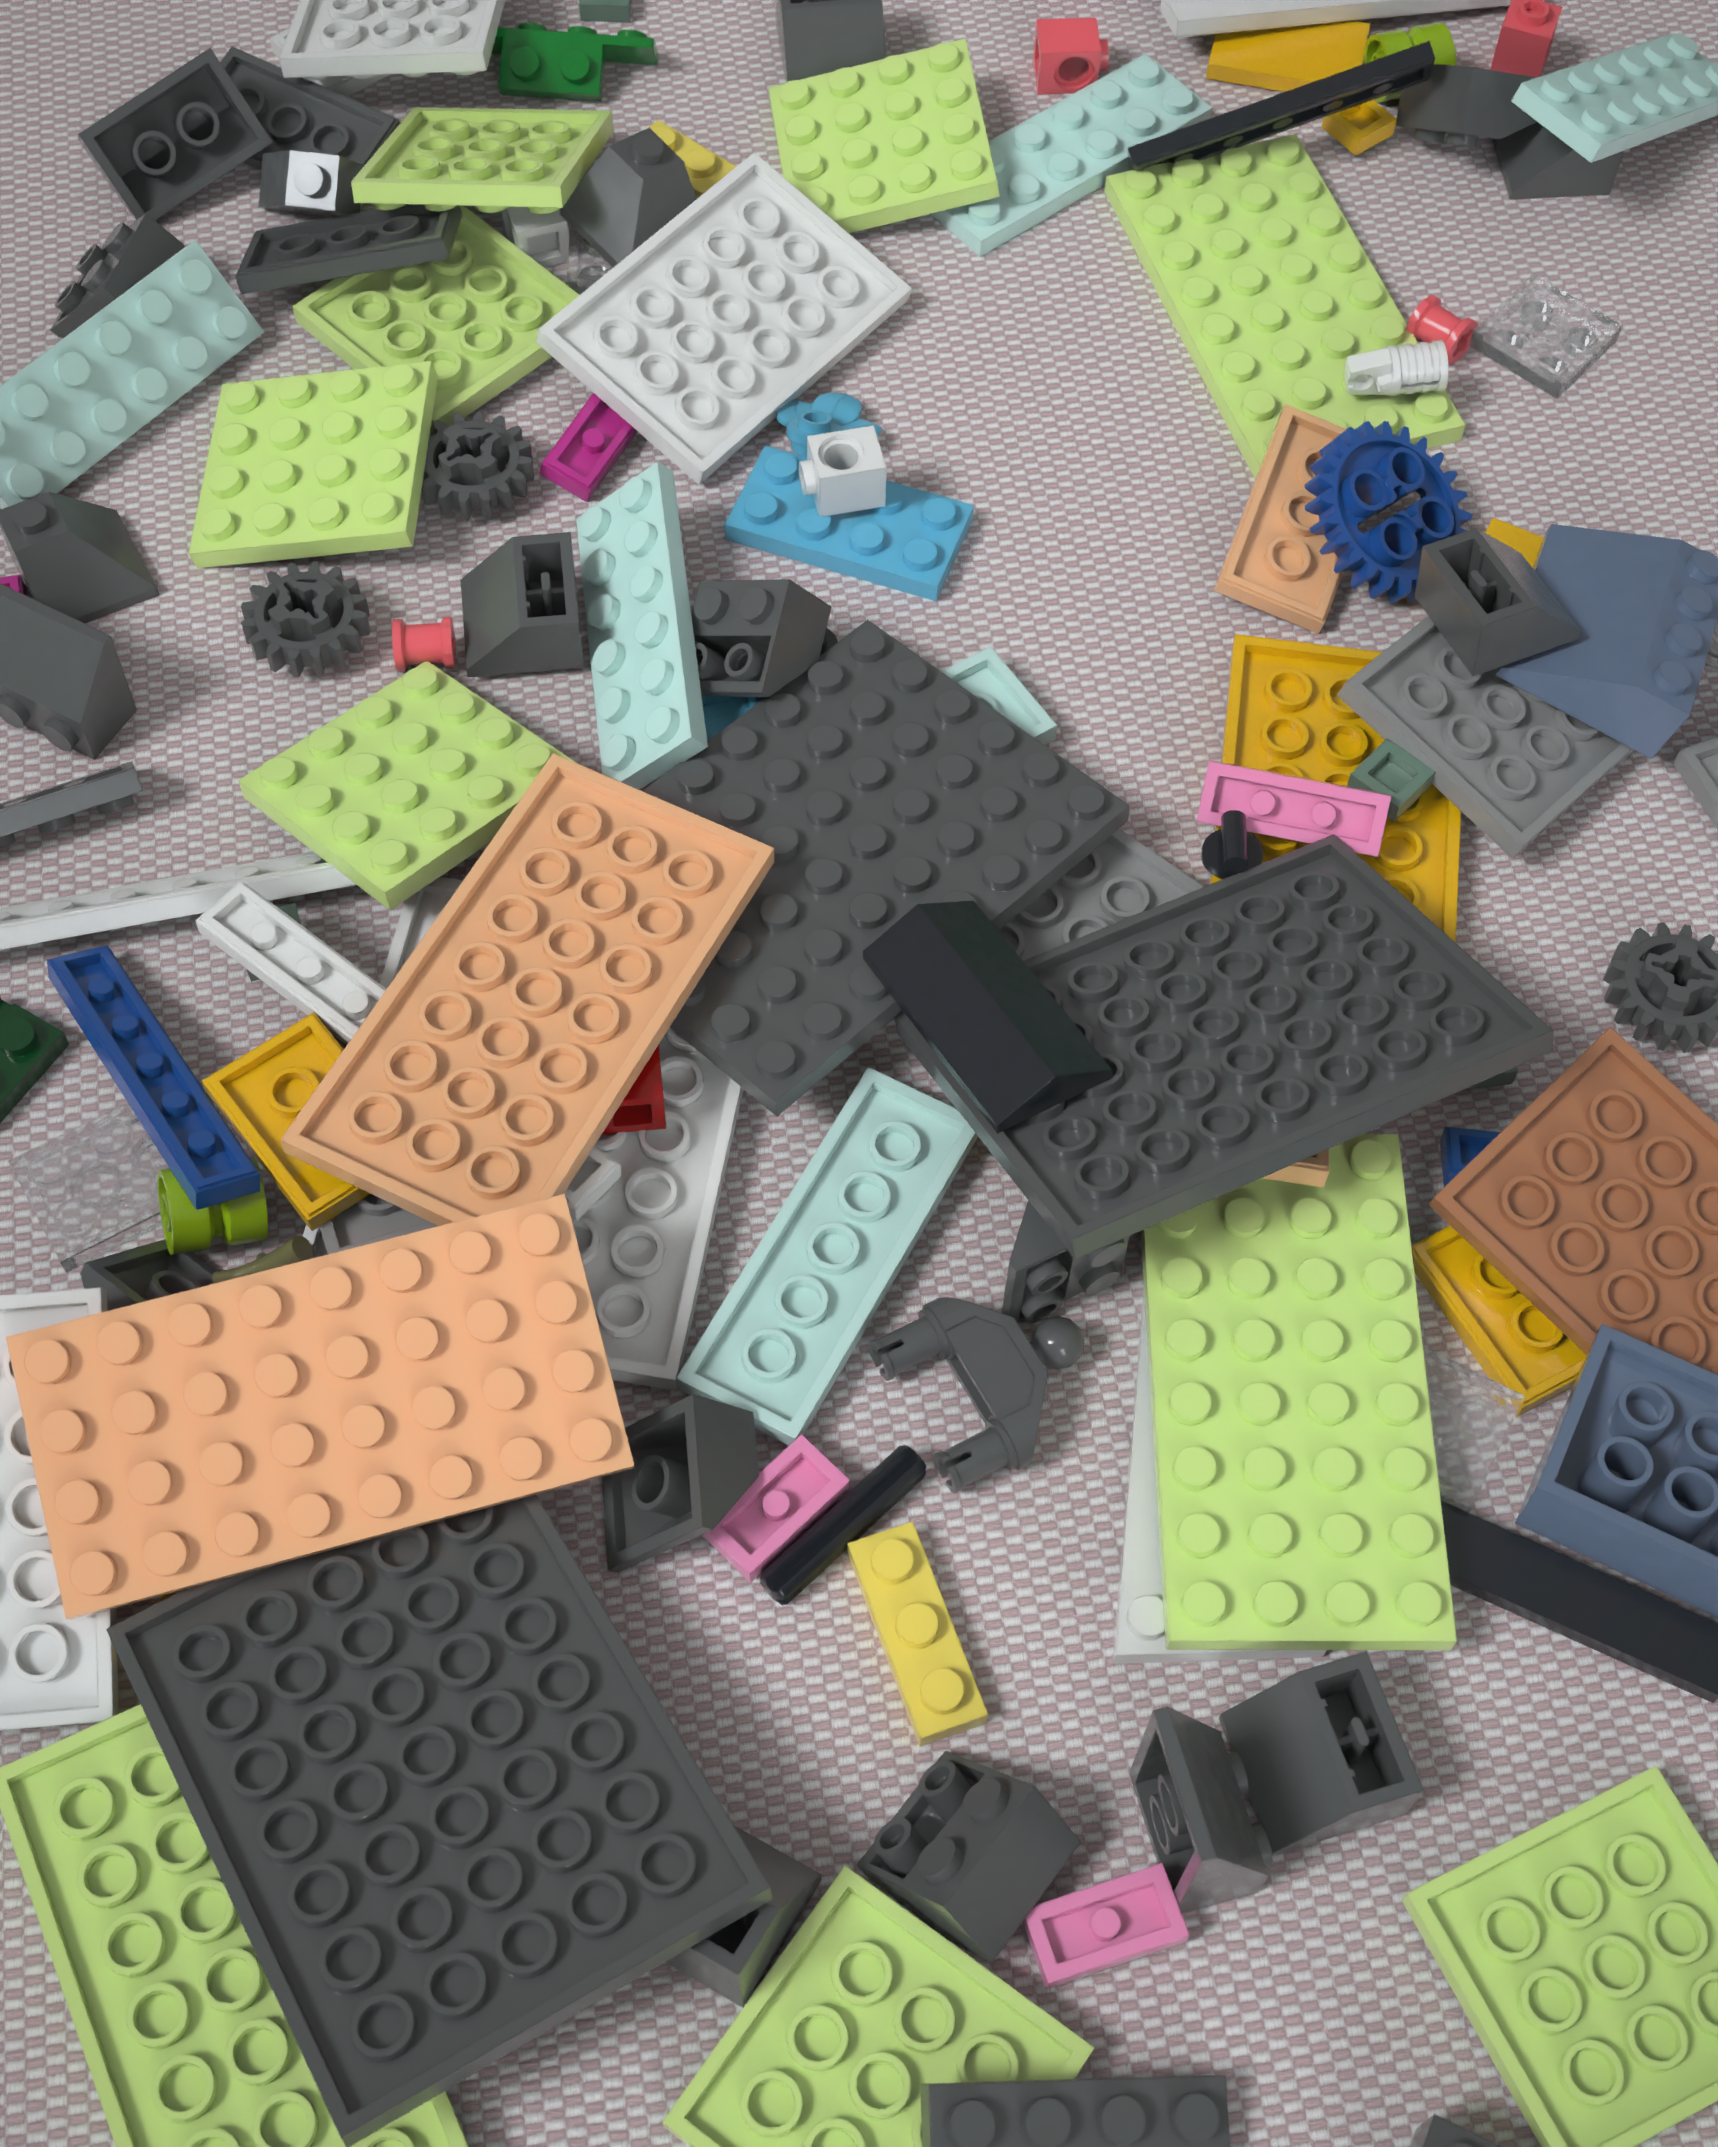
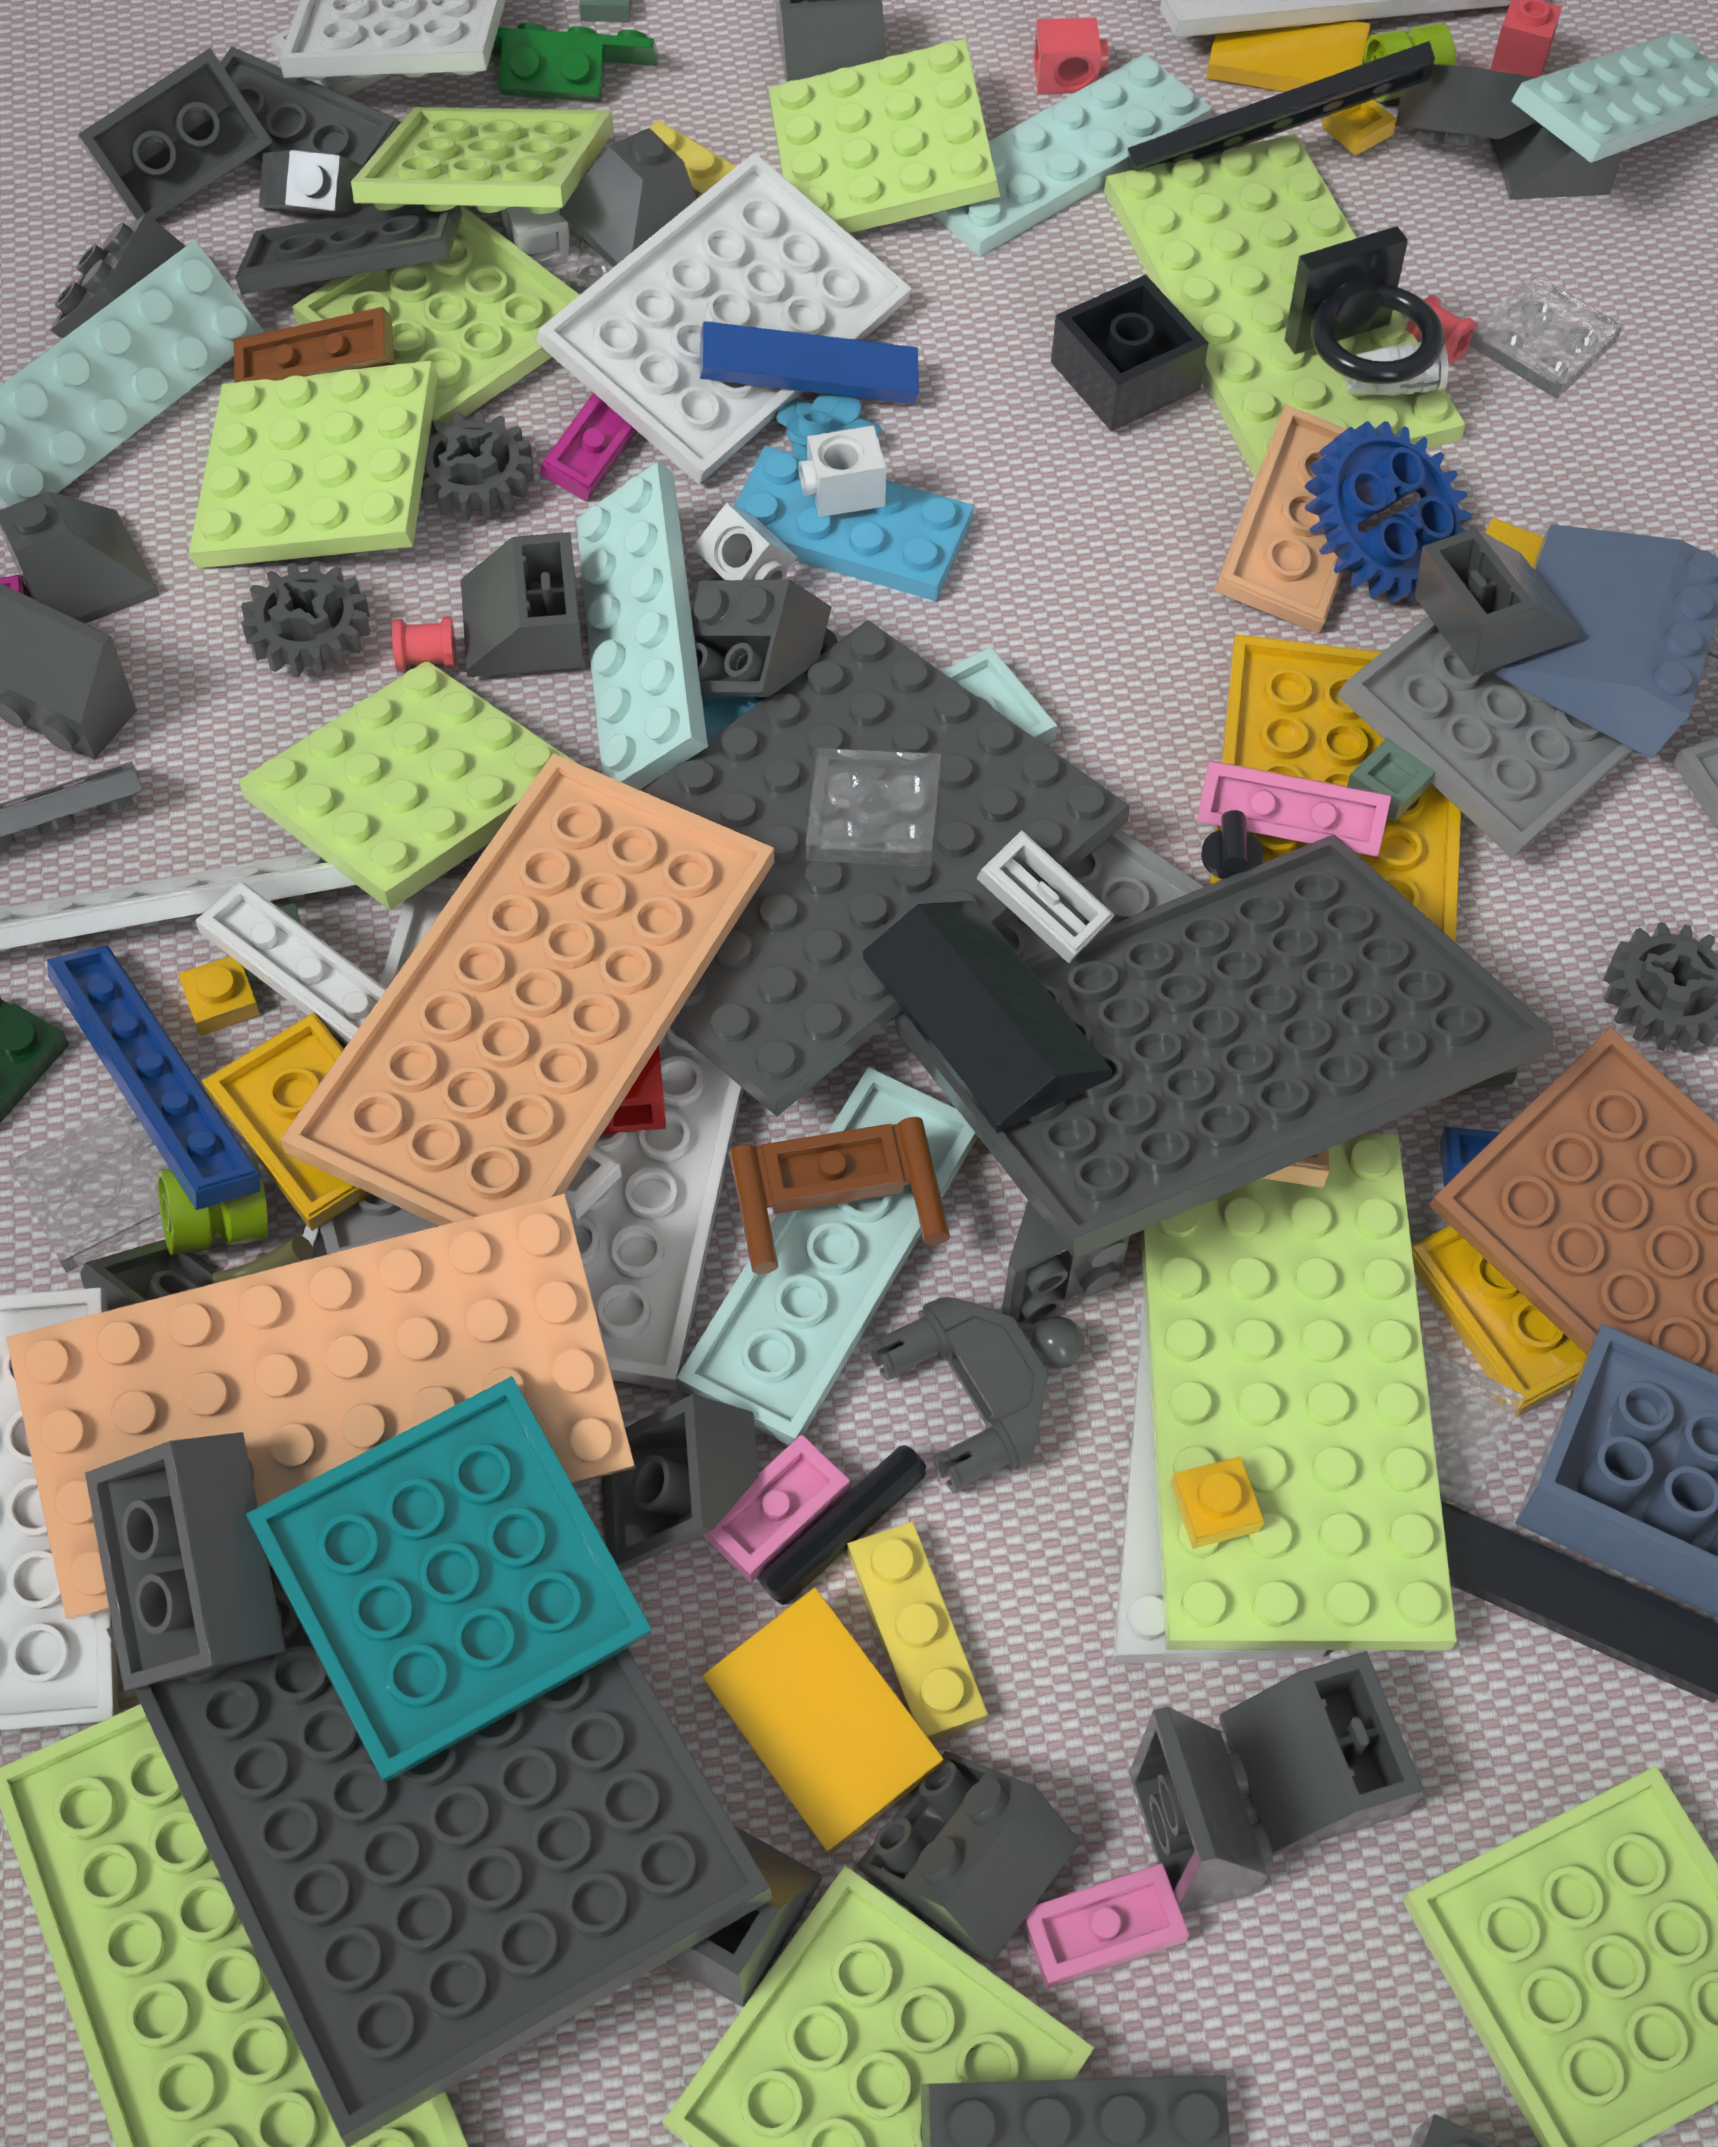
none -> dark grey slope [85,1432,285,1691]
none -> yellow plate [178,956,260,1036]
none -> dark orange plate [233,307,394,382]
none -> teal plate [246,1376,652,1784]
none -> white brick [692,502,797,580]
none -> blue tile [700,321,919,404]
none -> yellow tile [701,1587,946,1855]
none -> dark orange plate [729,1117,950,1274]
none -> clear plate [805,748,941,867]
none -> white tile [976,830,1115,963]
none -> black brick [1051,274,1209,432]
none -> yellow plate [1170,1456,1264,1549]
none -> black tile [1285,226,1444,384]

